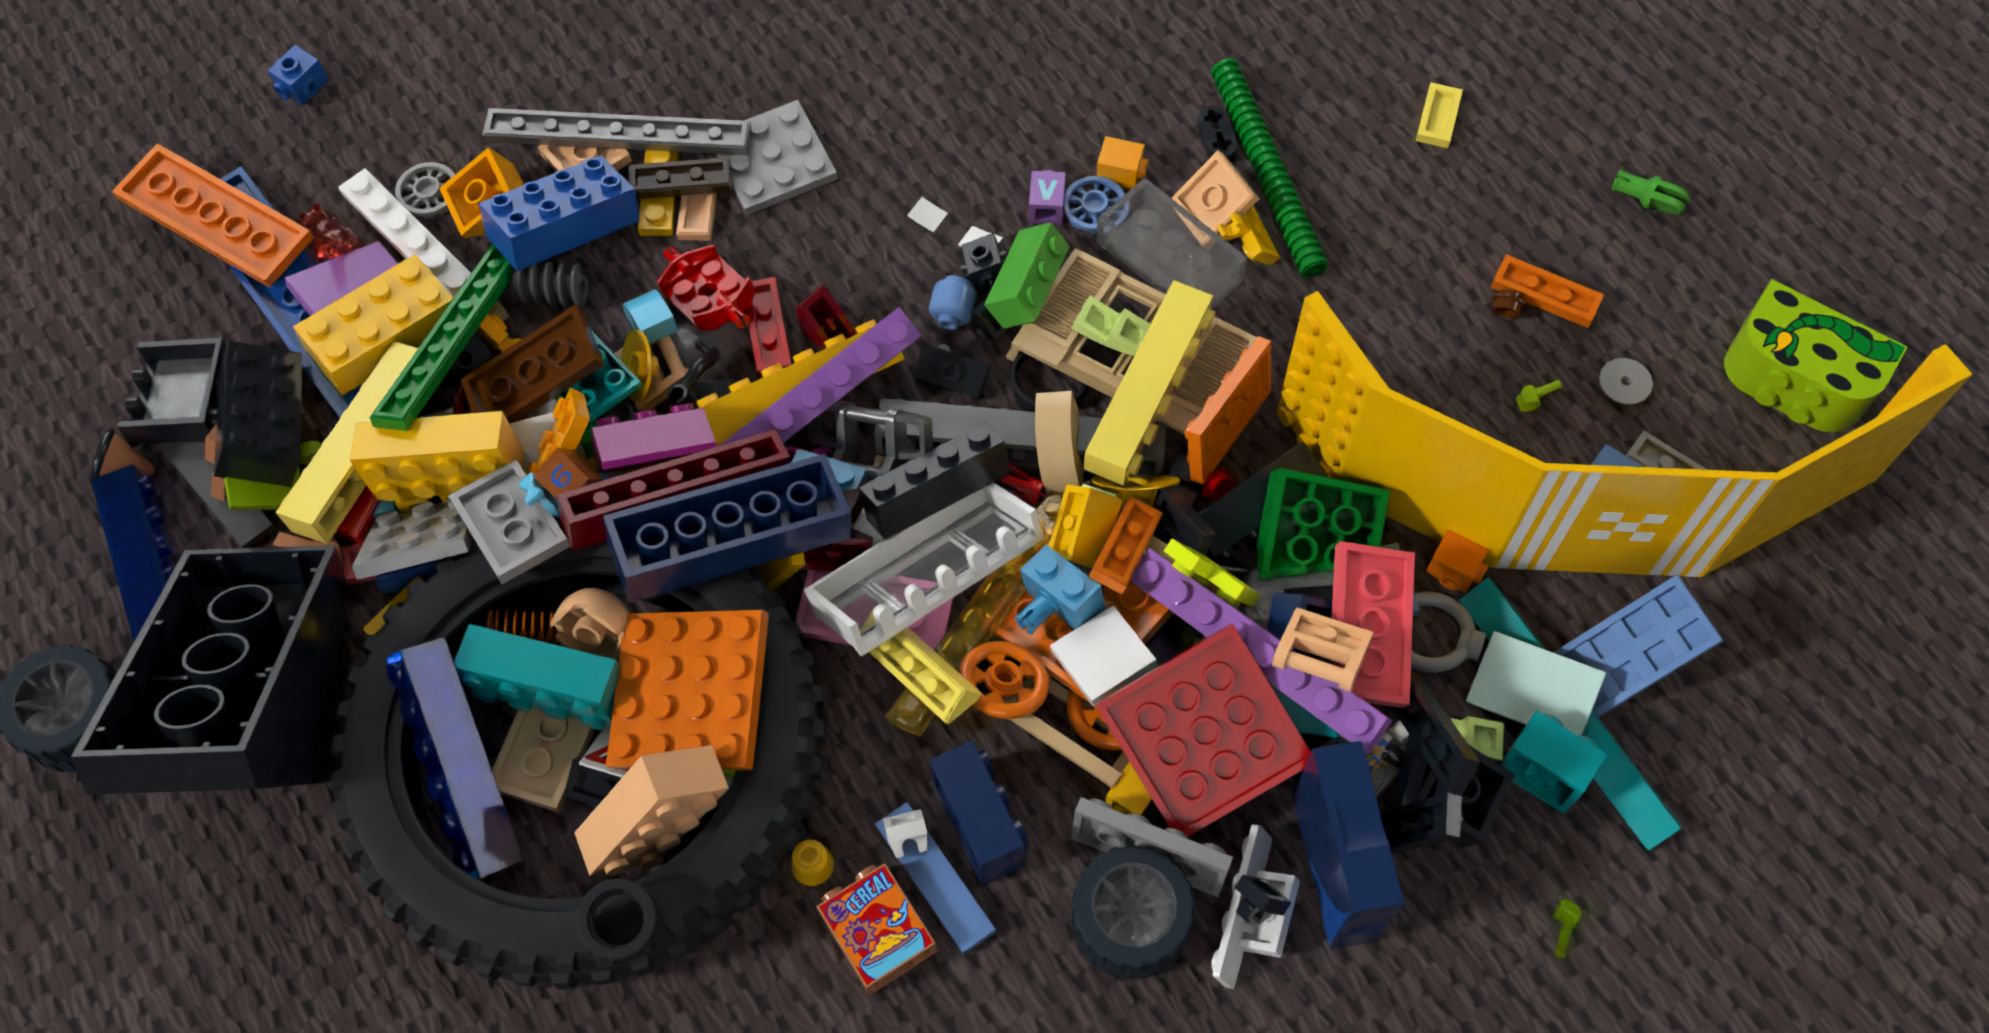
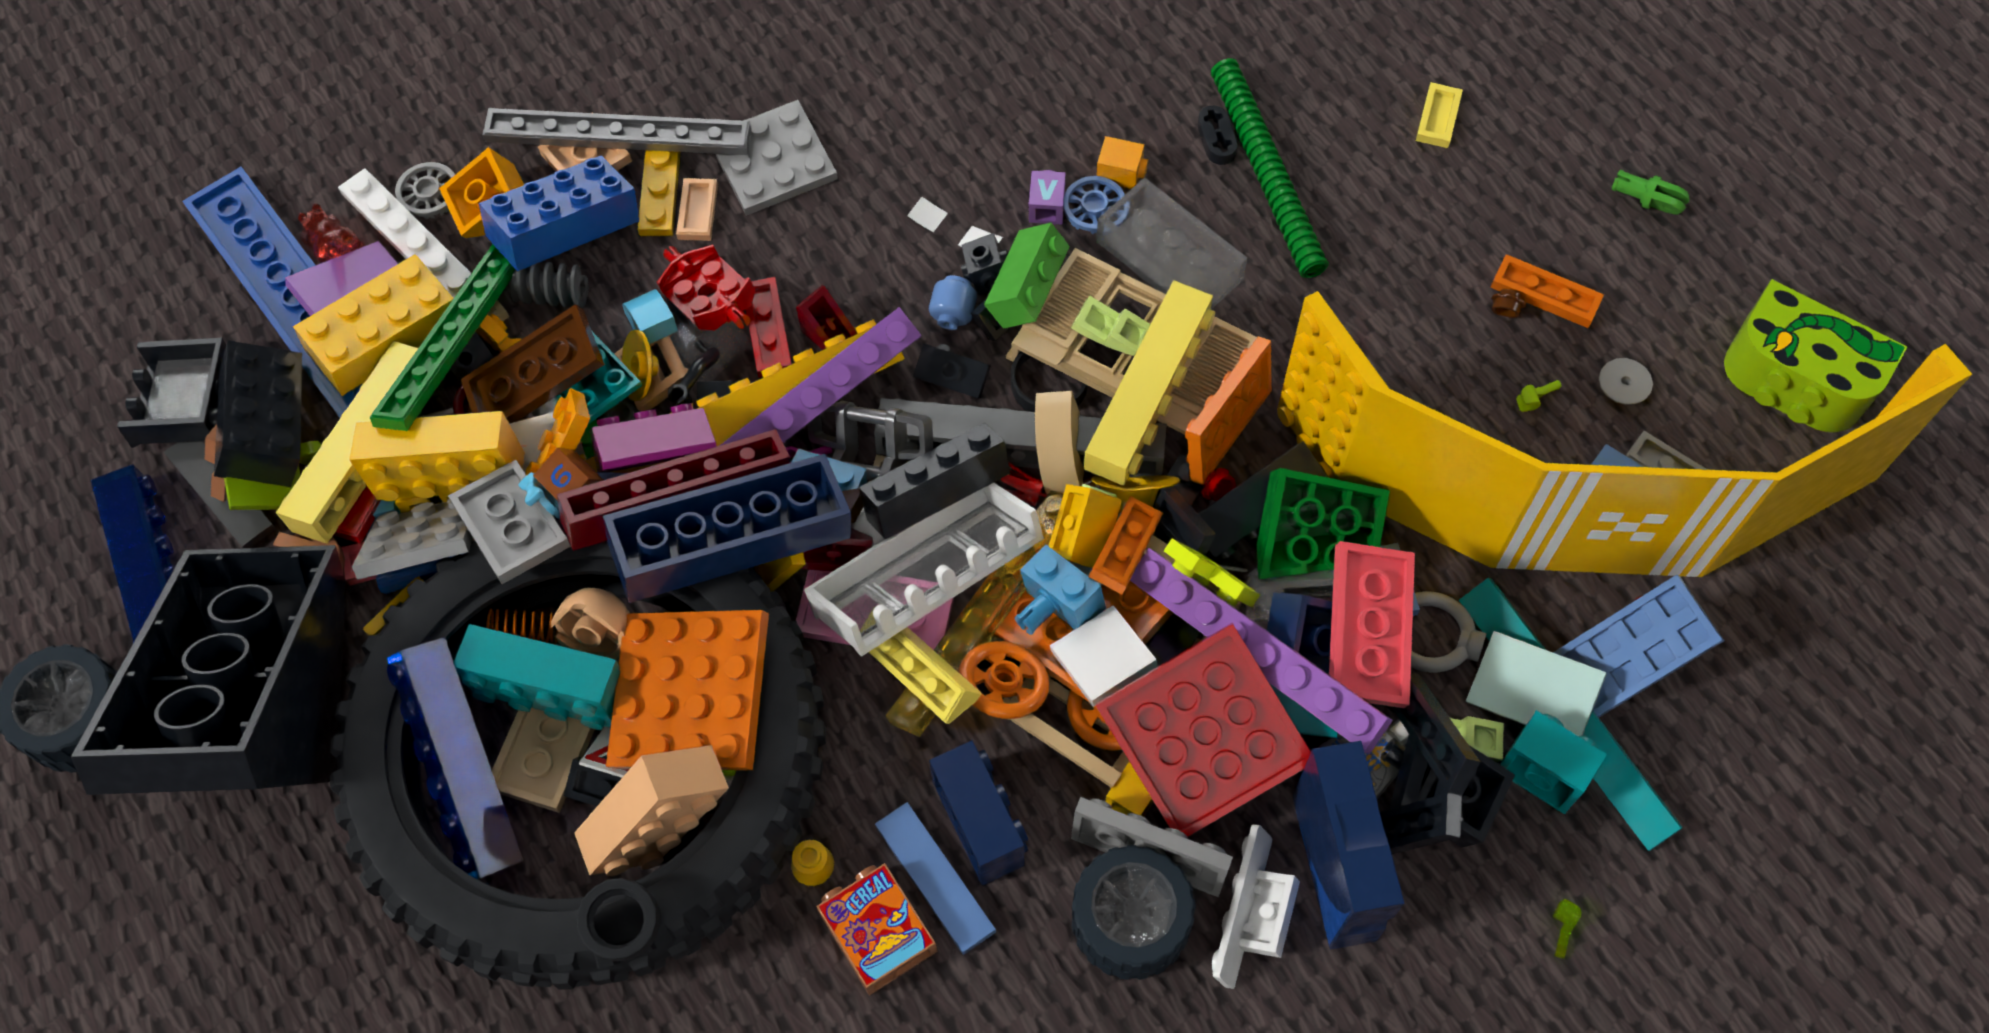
nougat hat [88,428,155,486] -> none
orange plate [112,144,314,288] -> none
blue brick [267,45,329,106] -> none
dark brown tile [629,157,732,199] -> none
white tile [883,809,927,858] -> none
light nougat tile [1171,150,1260,247] -> none
yellow plate [1217,206,1281,265] -> none
black tile [1234,875,1292,924] -> none
light nougat plate [1272,607,1373,692] -> none
orange brick [1426,529,1489,593] -> none

